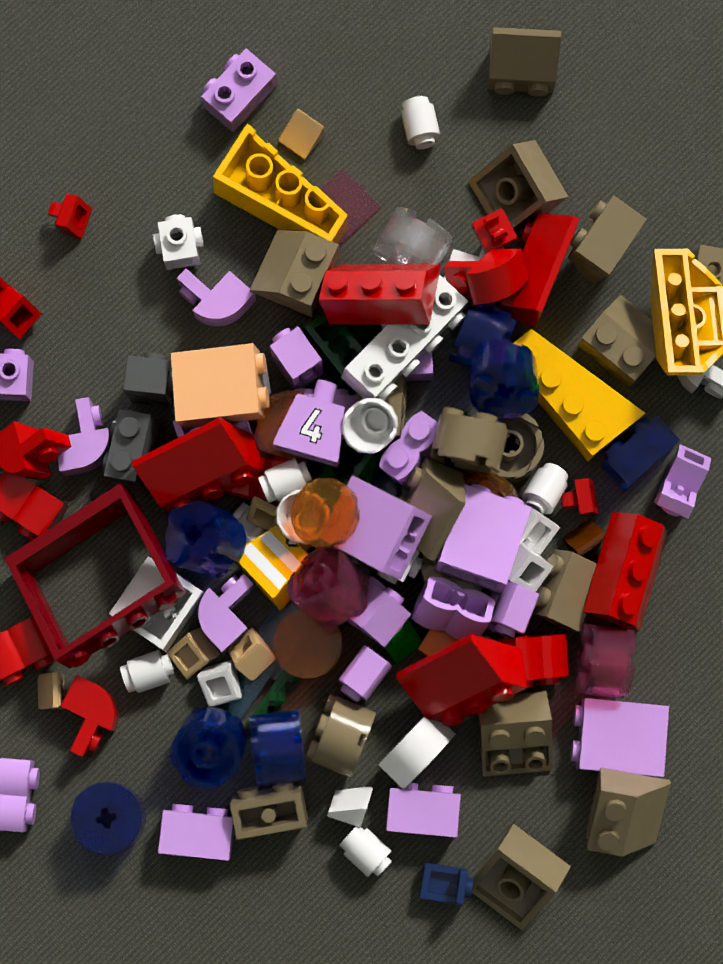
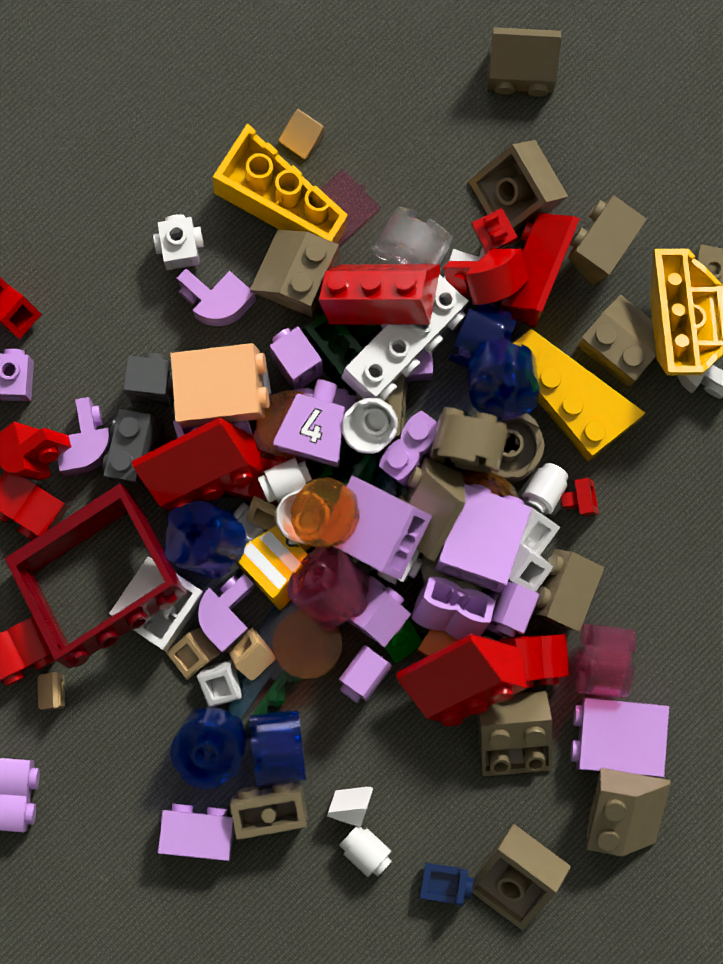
red tile [47,193,93,239] -> none
red brick [61,675,119,757] -> none
clear blue brick [71,782,146,855] -> none
white brick [120,650,174,693] -> none
lavender brick [201,49,277,133] -> none
dark tan brick [305,694,376,777] -> none
white brick [378,716,456,790] -> none
lavender brick [386,783,461,837] -> none
white brick [401,96,440,149] -> none
reddish brown slope [563,520,606,556] -> none
red slope [583,512,668,632] -> none
clear blue brick [601,415,680,491] -> none
lavender brick [654,444,711,519] -> none

